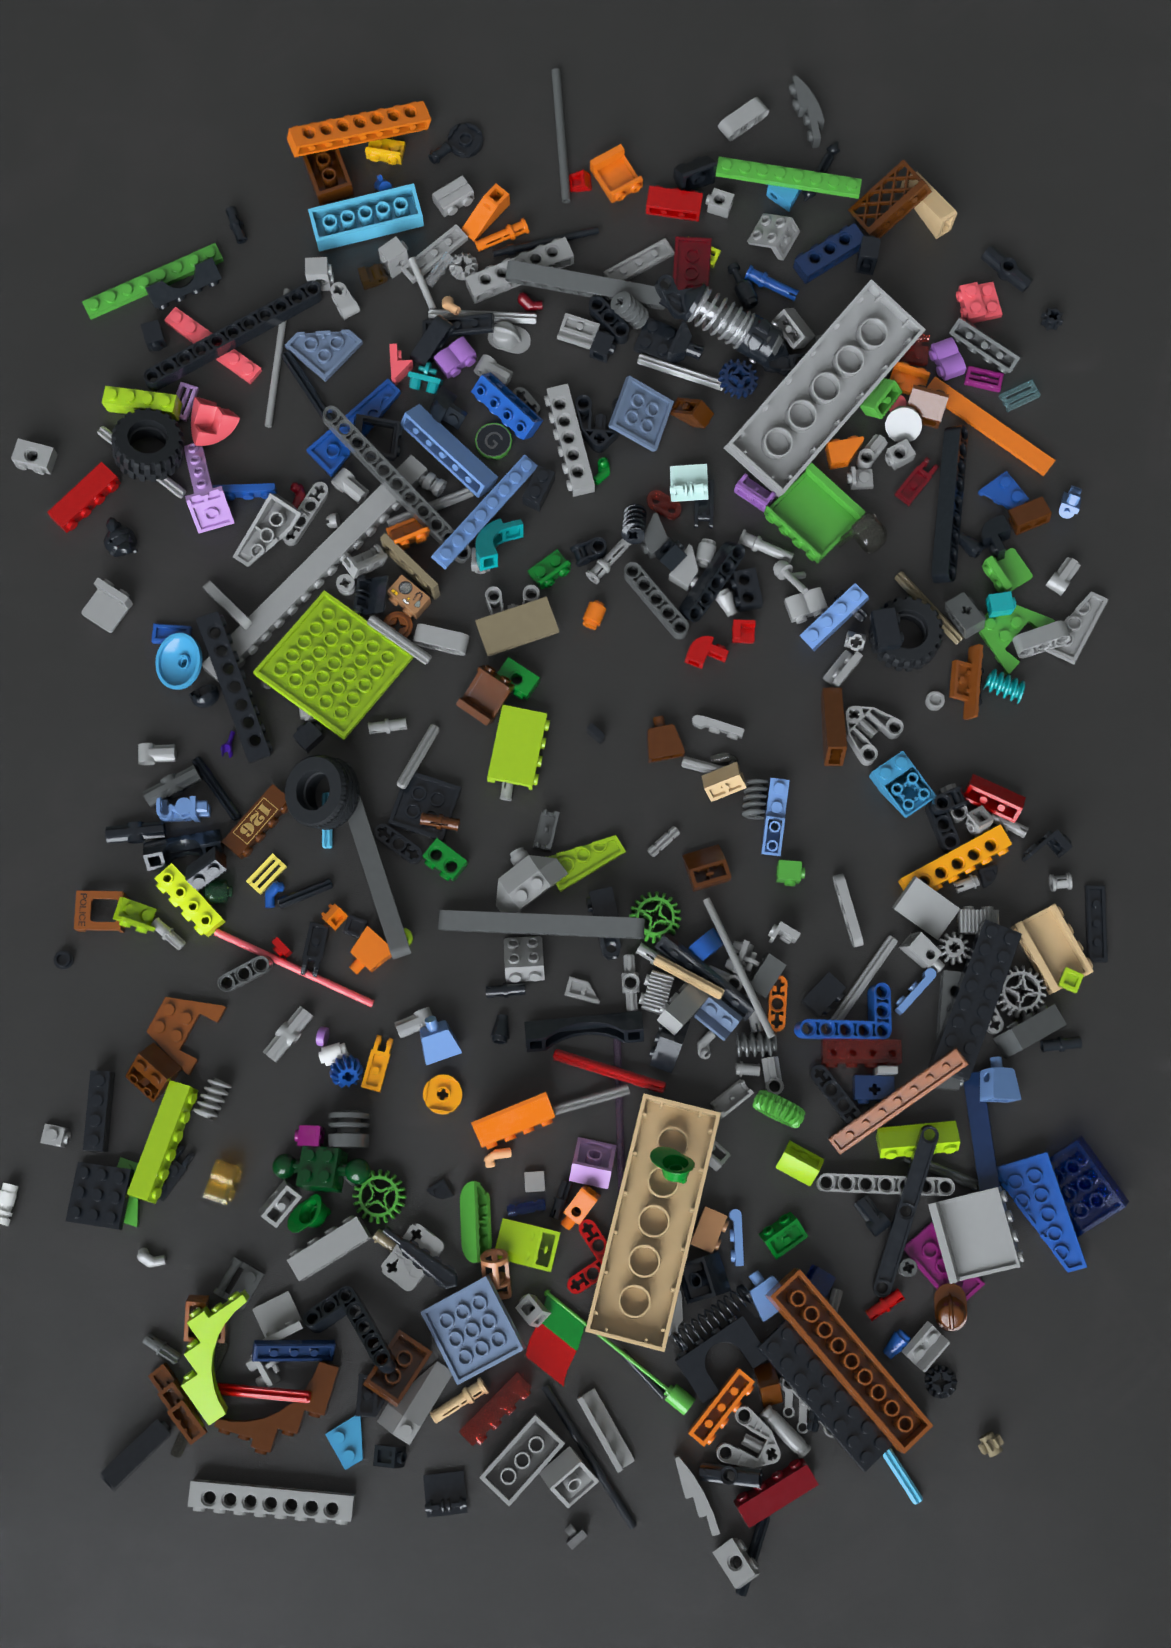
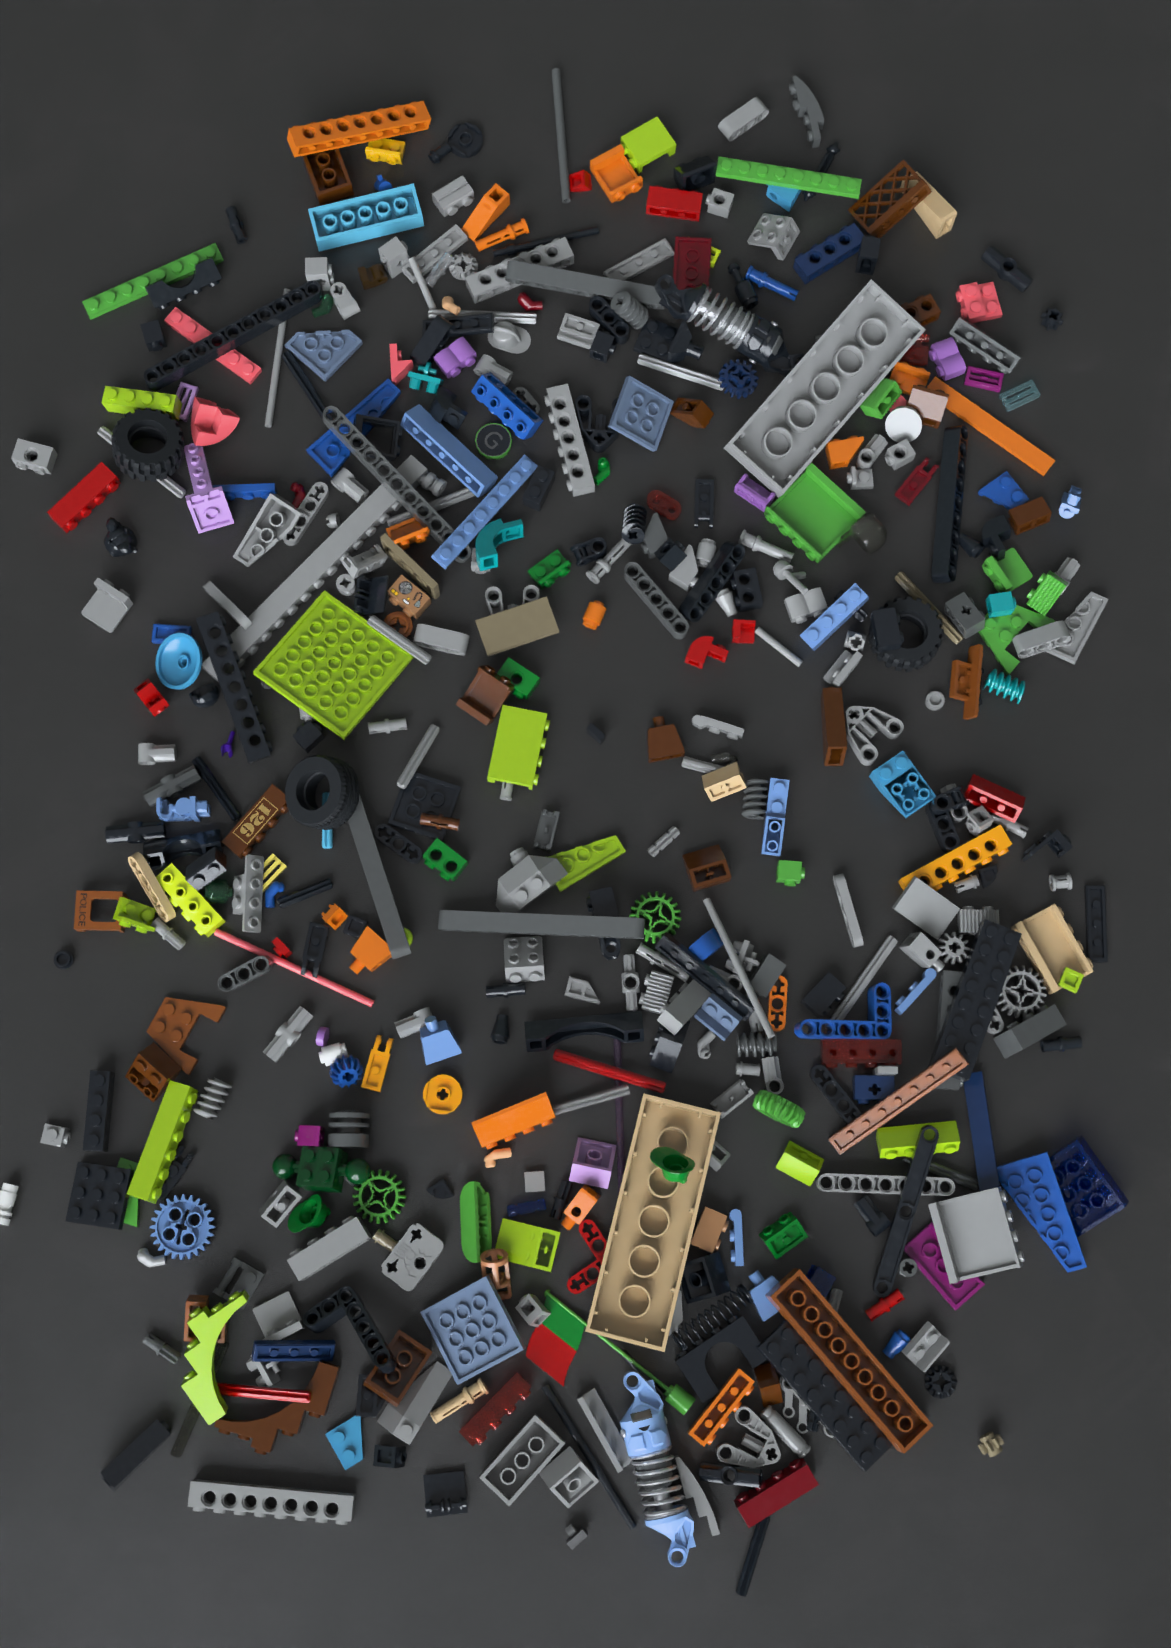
reddish brown slope [148,1362,208,1445] -> none
clear yellow brick [203,1159,243,1205] -> none
black sword [382,1226,458,1289] -> none
tan axle [653,955,725,999] -> none
light aqua hinge [670,464,708,502] -> none
light grey brick [712,1538,760,1589] -> none
light grey bracket [768,921,801,944] -> none
light grey brick [772,308,815,349] -> none
medium azure axle [882,1448,923,1504] -> none
reddish brown piece [934,1283,967,1331] -> none
medium blue torso [980,1057,1021,1103] -> none
none -> tan beam [128,852,176,922]
none -> red brick [133,679,170,717]
none -> medium blue gear [150,1194,216,1260]
none -> light grey bracket [232,854,264,933]
none -> clear green arm [311,294,334,318]
none -> lime panel [620,117,676,173]
none -> piece [620,1371,696,1567]
none -> light grey bar [755,627,803,667]
none -> reddish brown brick [901,294,941,326]
none -> bright green brick [1026,571,1068,616]

